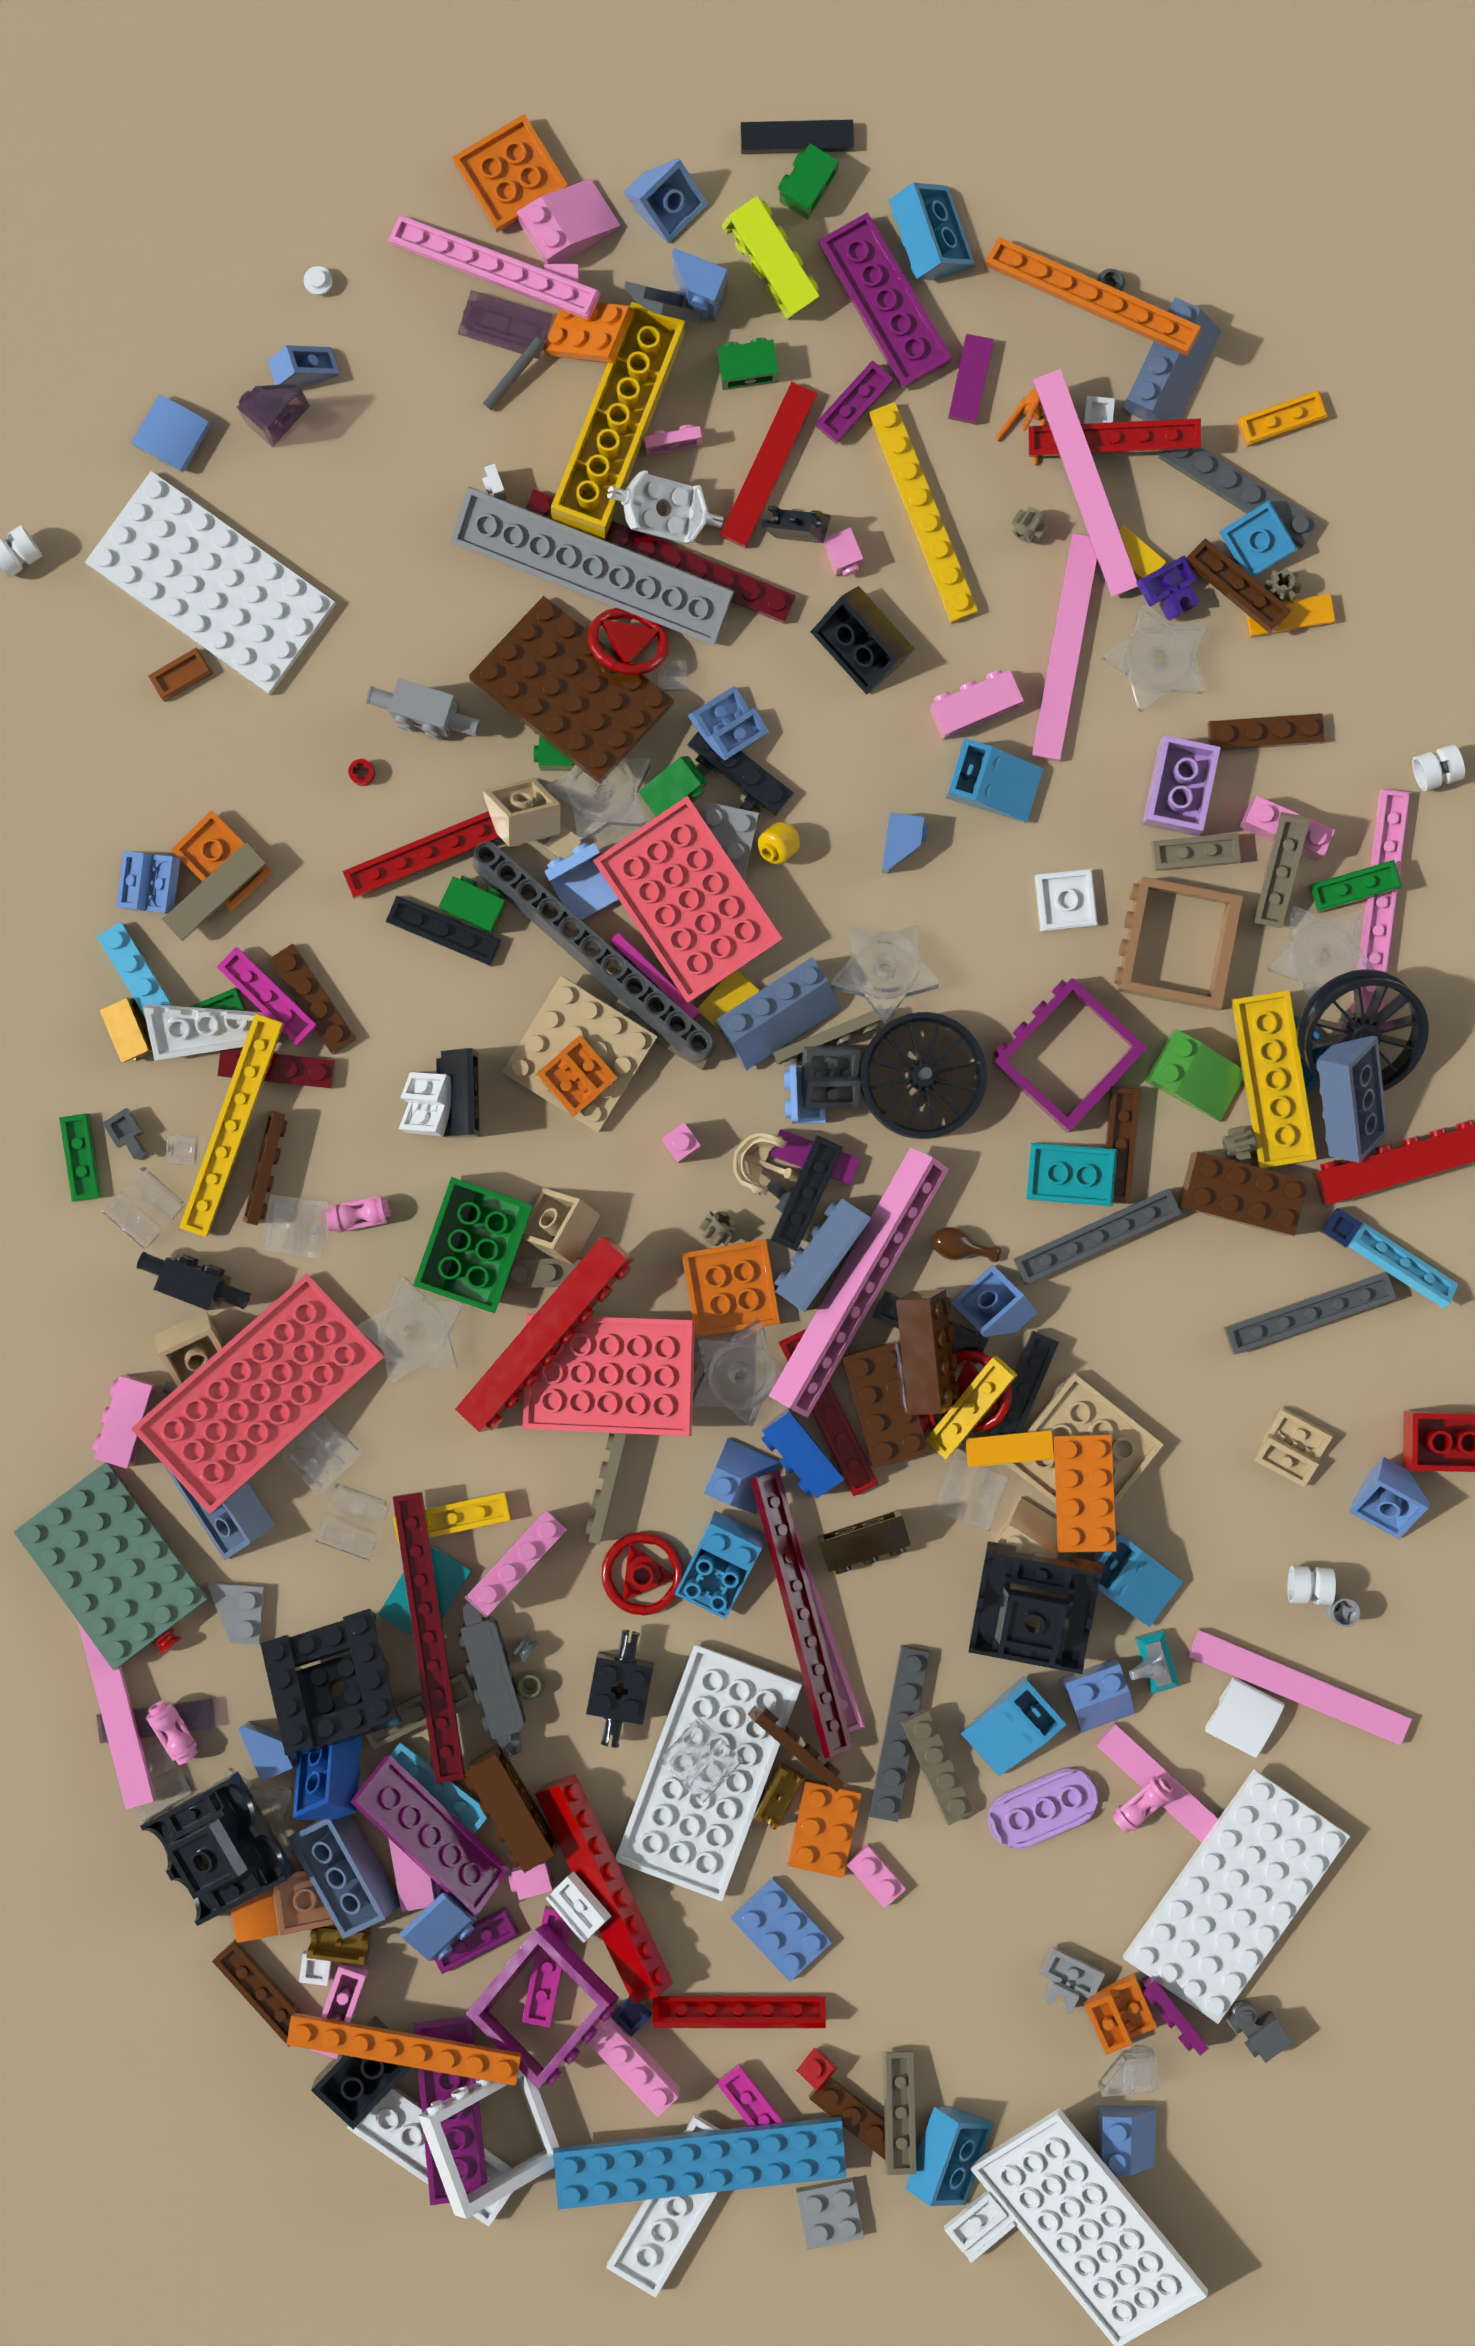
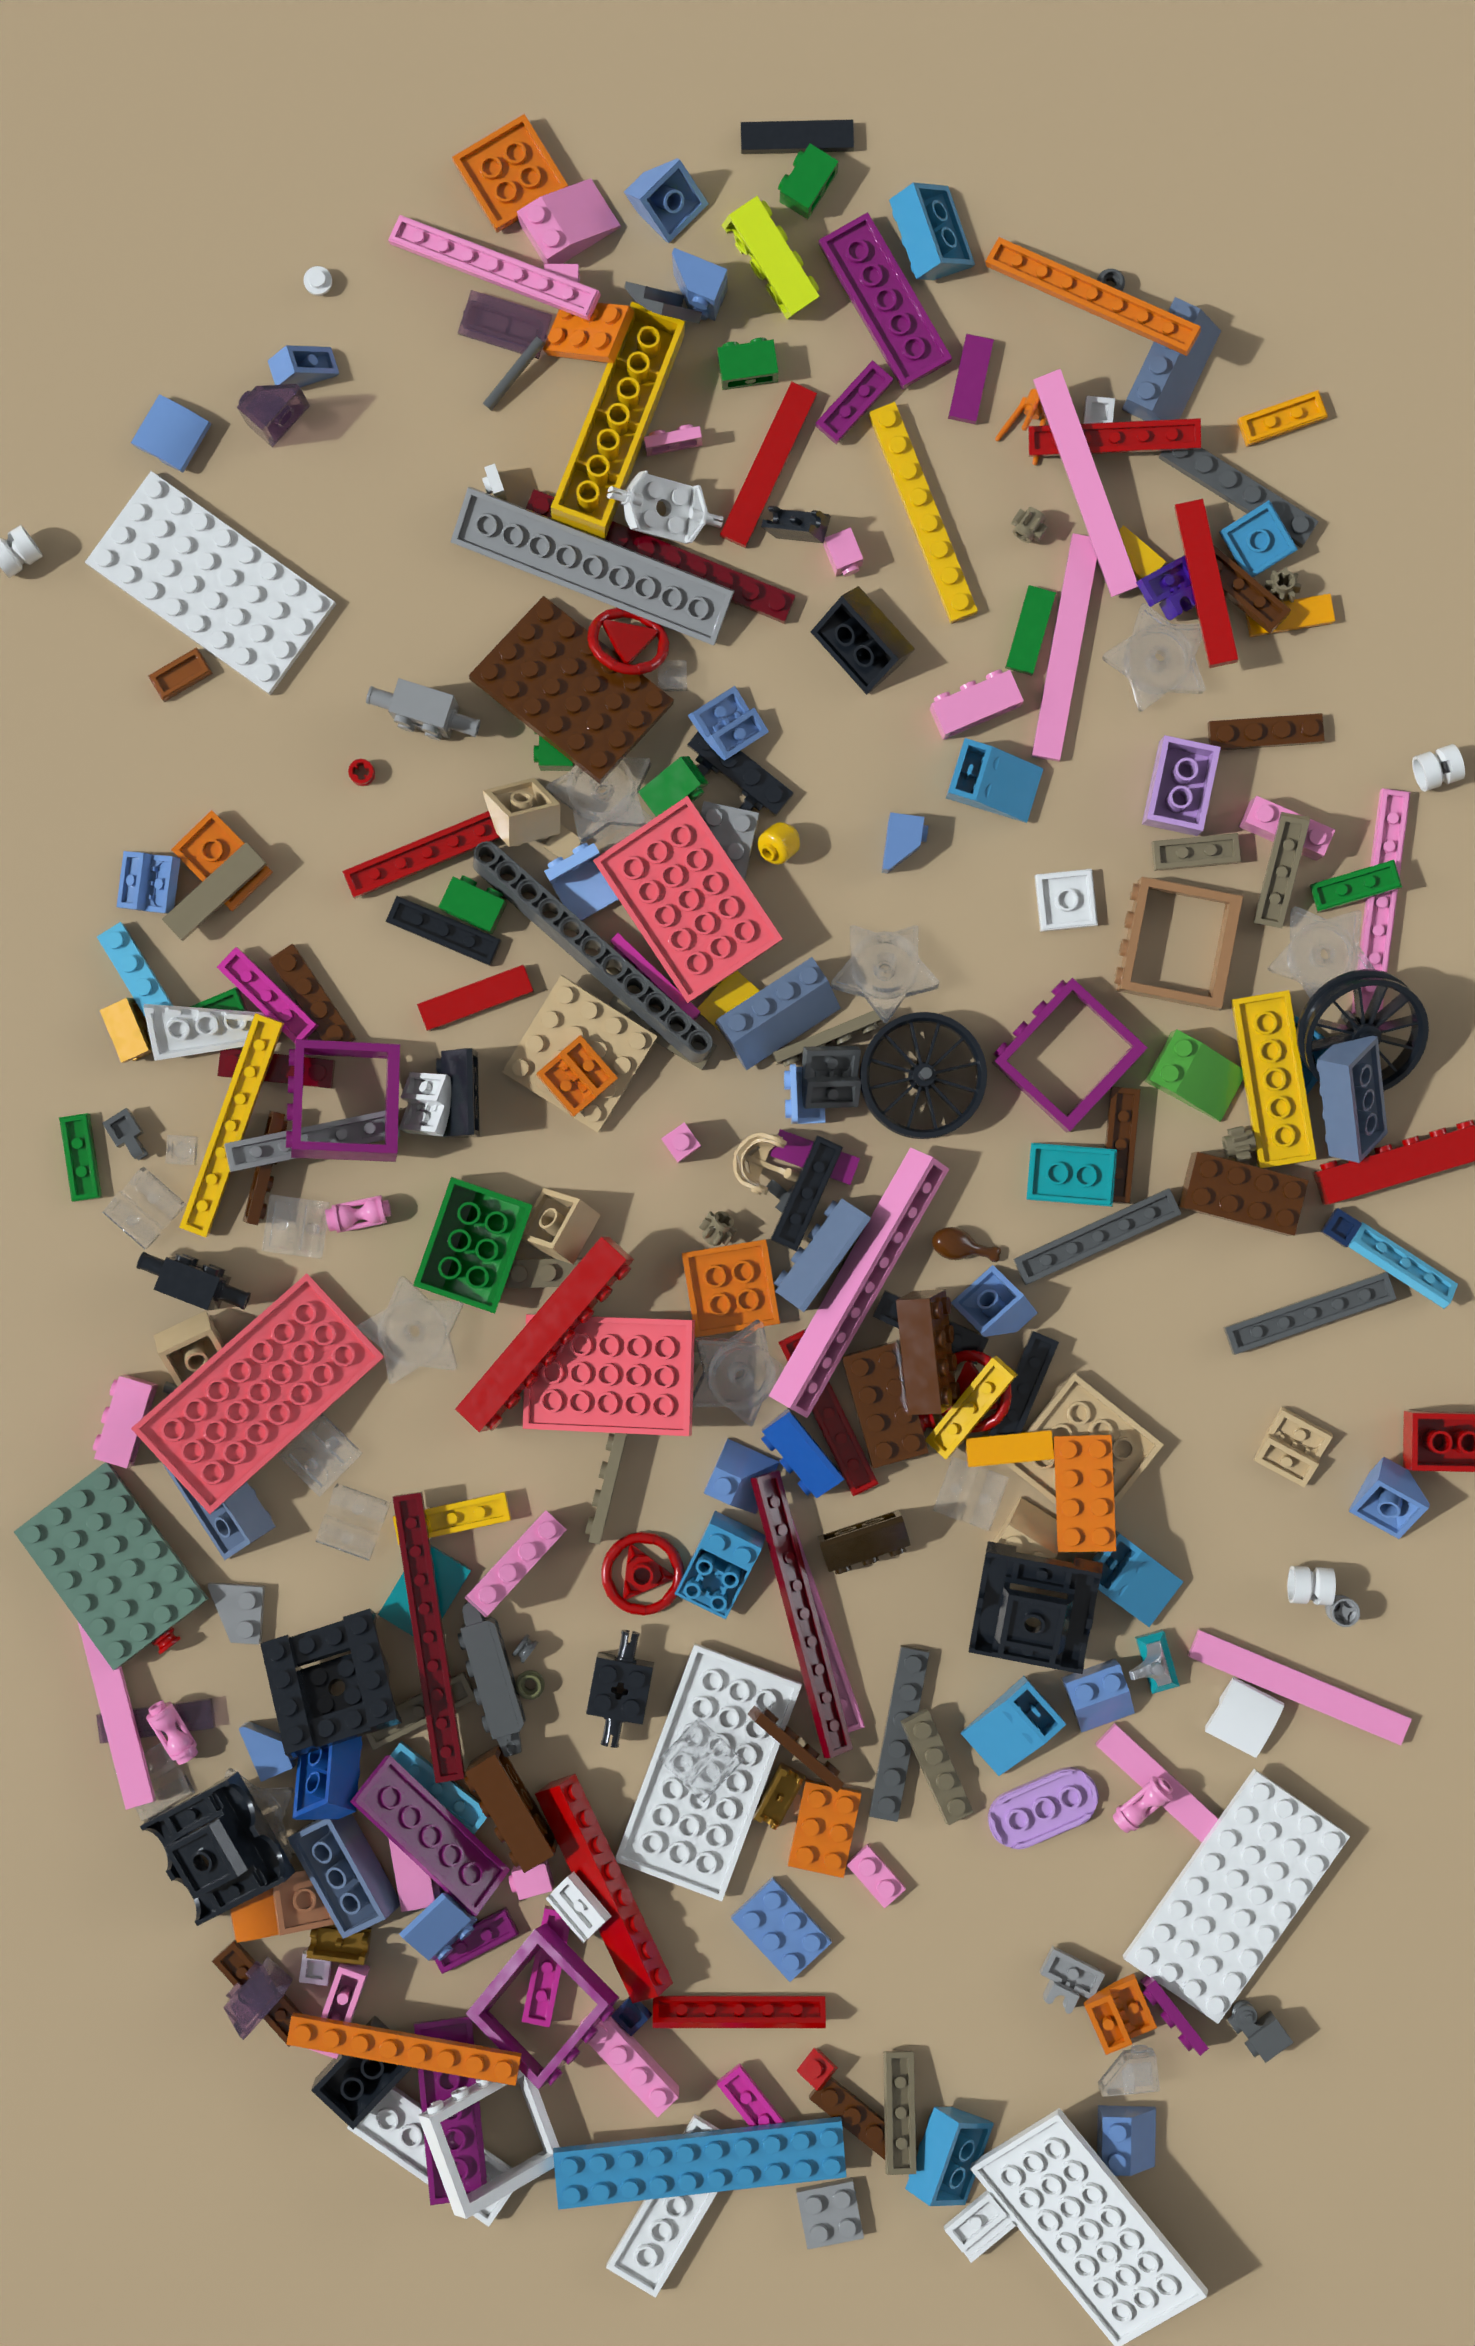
none -> light grey plate [224,1111,401,1172]
none -> clear purple slope [224,1956,293,2040]
none -> magenta window [286,1039,400,1162]
none -> red tile [417,964,534,1031]
none -> green tile [1005,585,1056,676]
none -> red tile [1174,499,1238,668]

